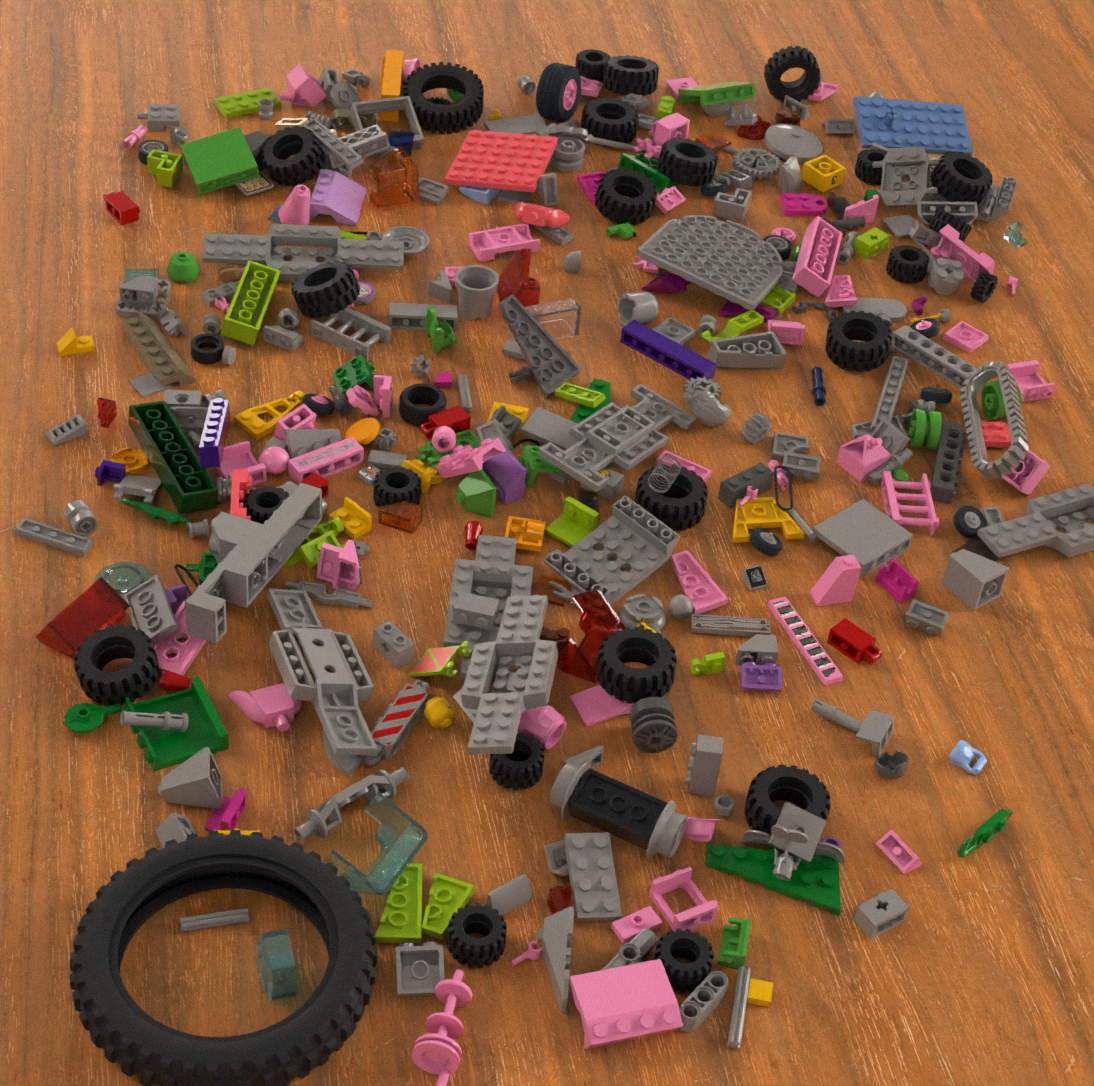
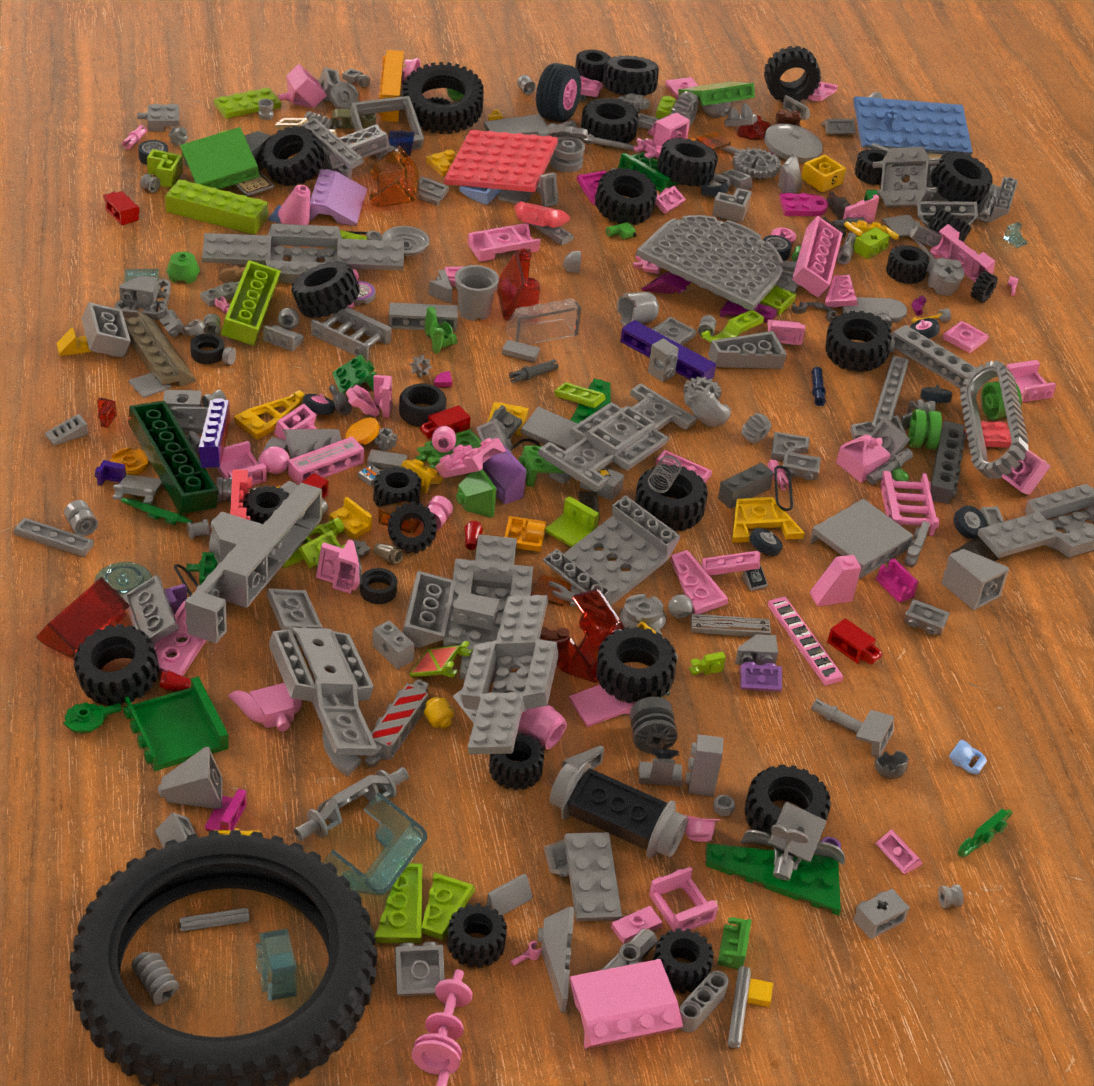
light grey pin [120,711,189,732] -> none
light grey piece [285,580,373,609] -> none
light grey axle [458,374,473,412] -> none
flat silver wing [499,294,582,398] -> none
clear red bracket [547,885,572,915] -> none
bright pink hand [738,486,758,507] -> none
light grey bar [786,506,816,539] -> none
none -> light grey brick [81,302,131,358]
none -> light grey piece [131,952,179,1005]
none -> light grey wheel [140,173,160,193]
none -> lime brick [165,179,268,235]
none -> light grey plate [184,319,205,336]
none -> black tyre [360,568,398,604]
none -> dark tan cone [373,543,403,564]
none -> black tyre [388,502,437,554]
none -> light grey slope [402,571,456,648]
none -> bright pink wheel [421,496,453,531]
none -> yellow plate [426,149,457,177]
none -> light grey piece [638,749,682,786]
none -> light grey brick [648,338,679,382]
none -> light grey gear [671,91,699,127]
none -> bright pink tile [702,551,760,575]
none -> yellow plate [844,220,899,240]
none -> light grey hinge [905,521,930,567]
none -> light grey wheel [938,884,964,908]

